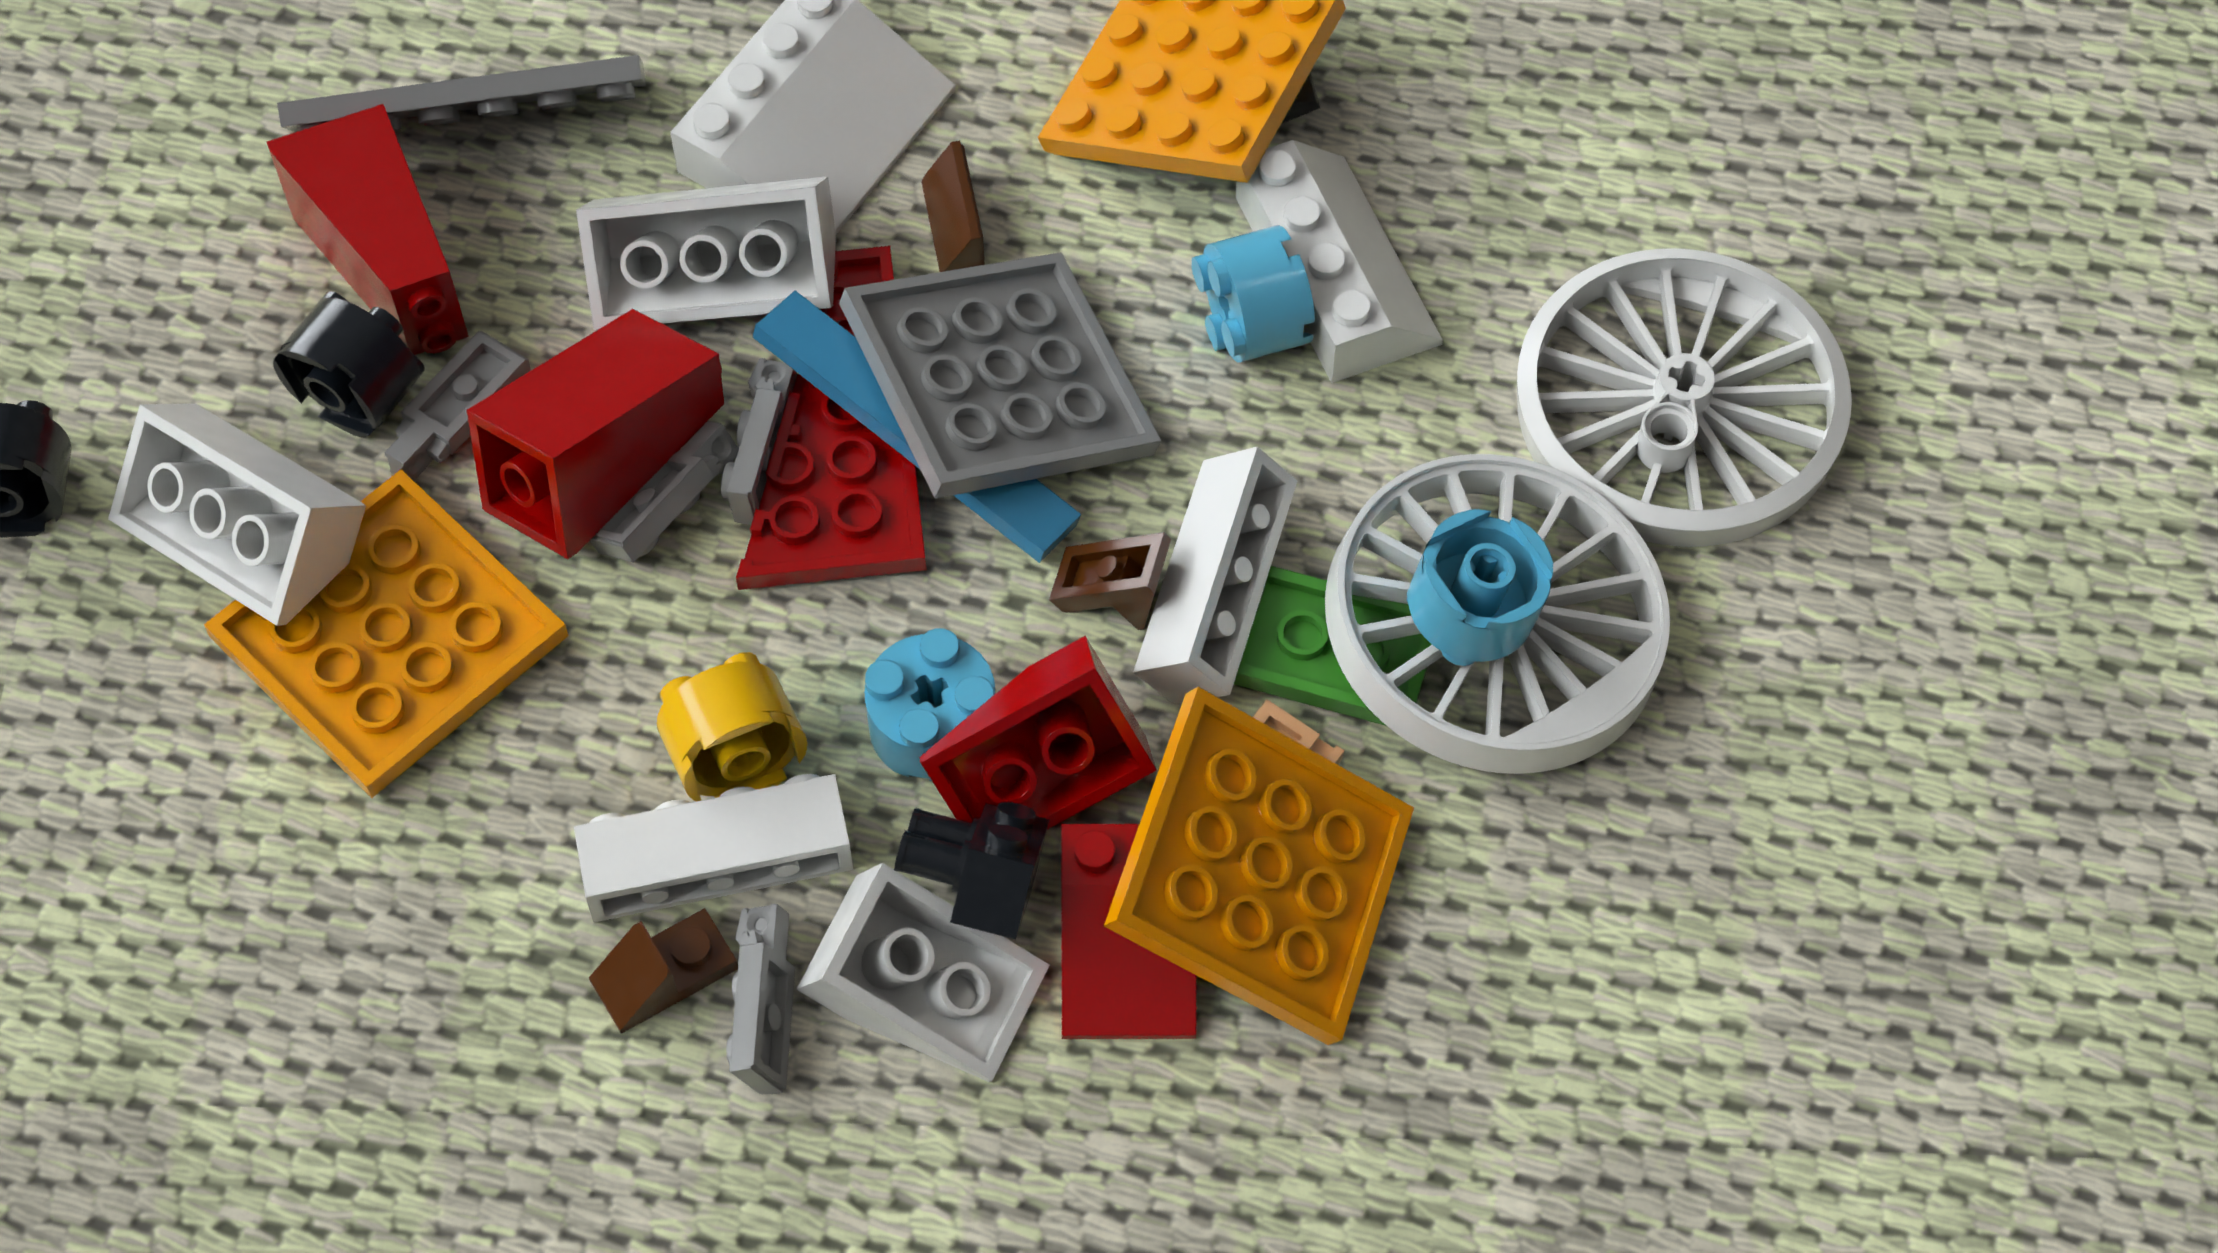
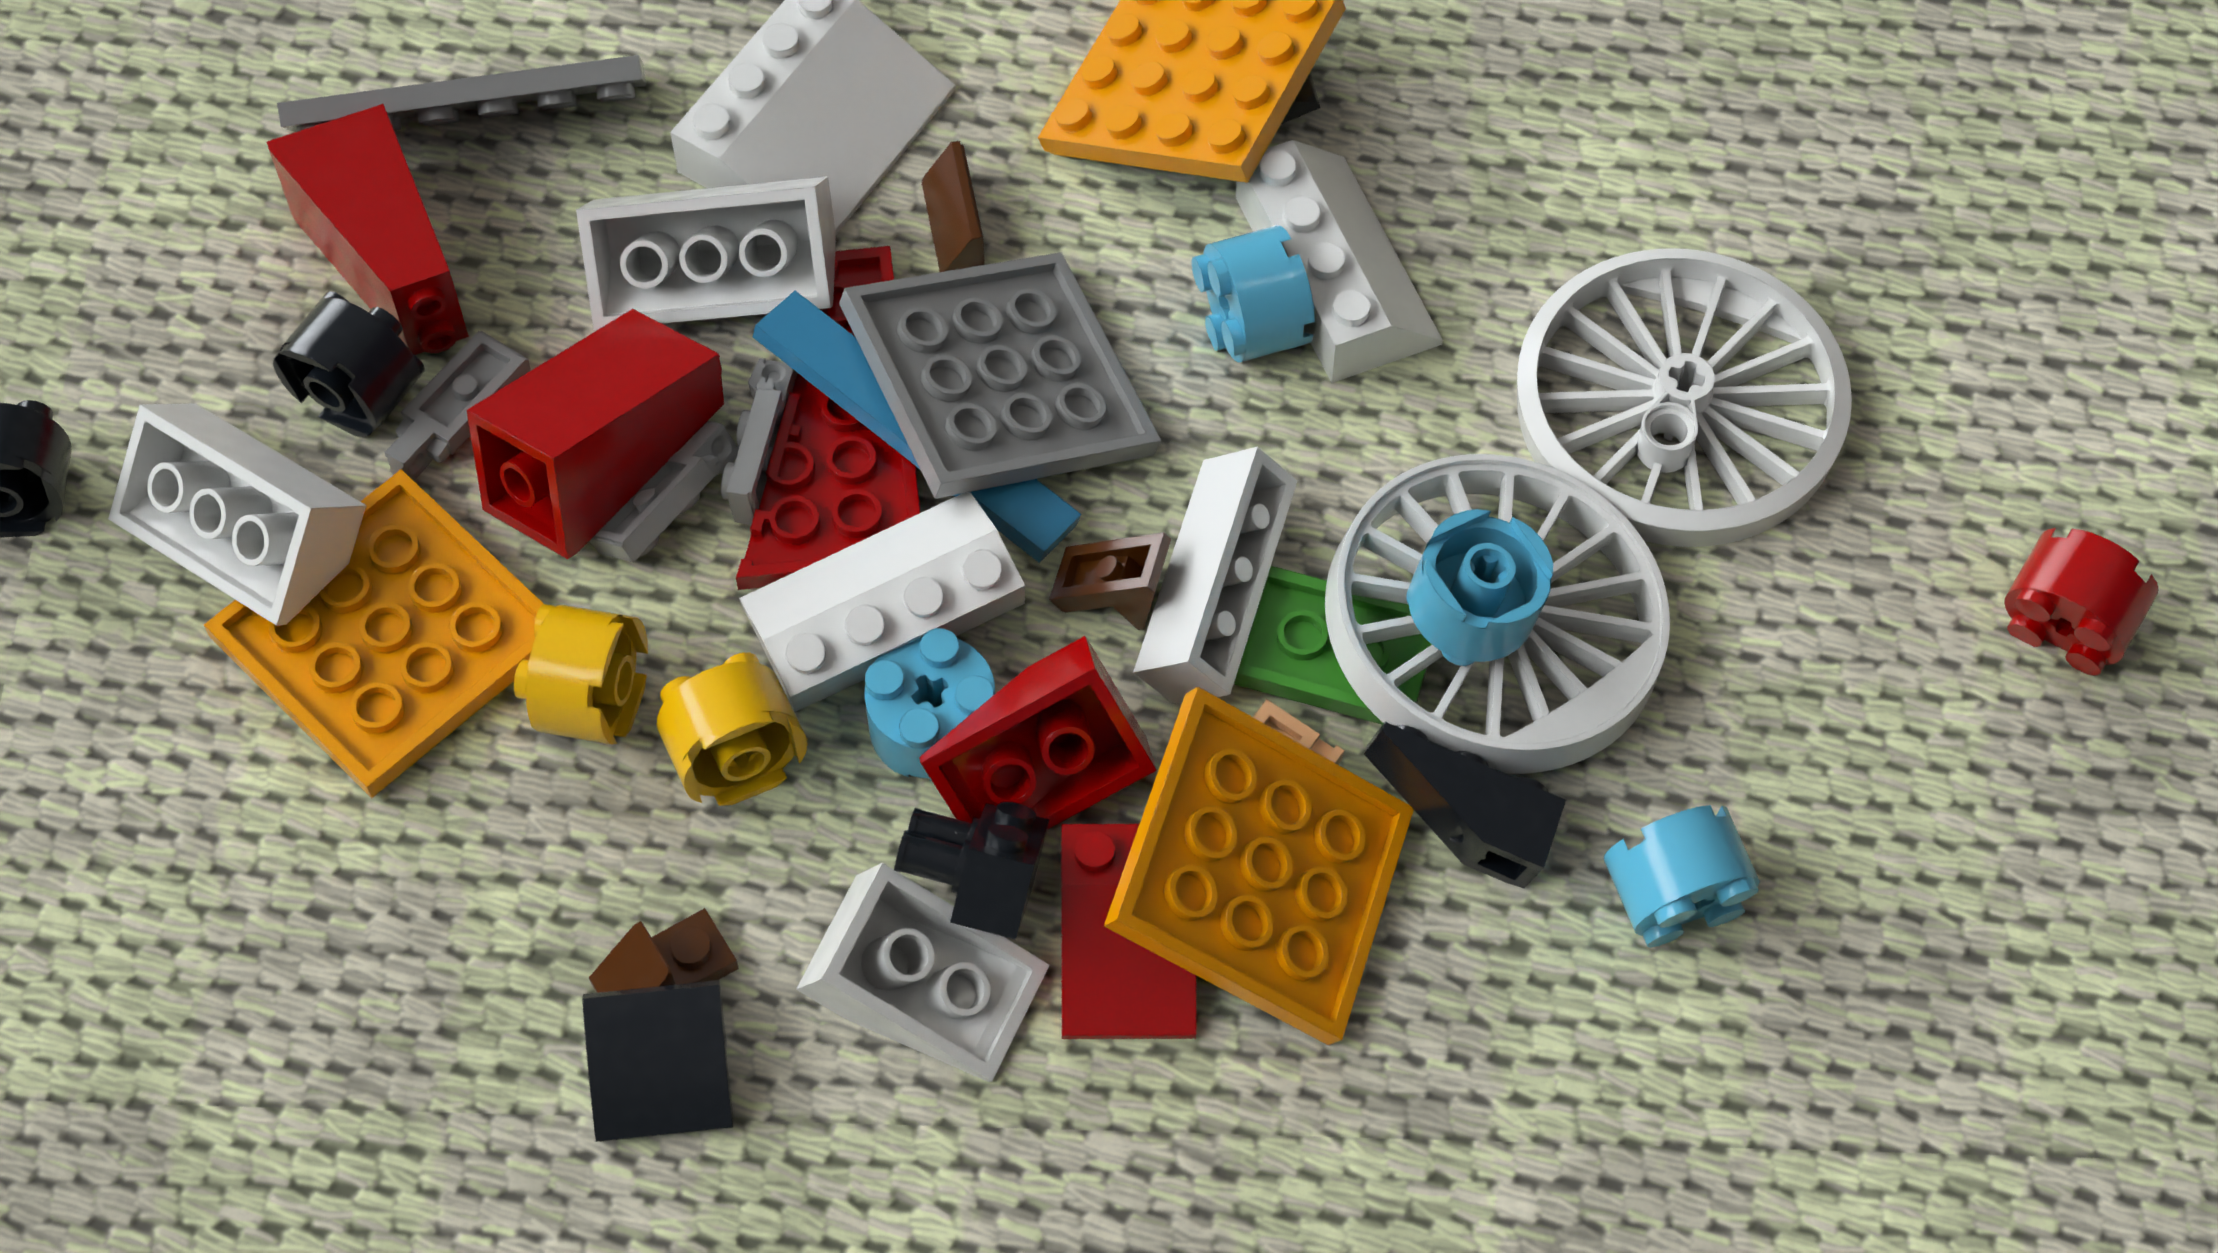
white brick [574,774,854,923] -> none
light grey hinge [726,904,795,1094] -> none
none -> yellow brick [514,604,648,745]
none -> black slope [582,980,733,1142]
none -> white slope [739,492,1025,712]
none -> black slope [1364,722,1566,888]
none -> medium azure brick [1604,805,1760,948]
none -> red brick [2004,528,2159,676]

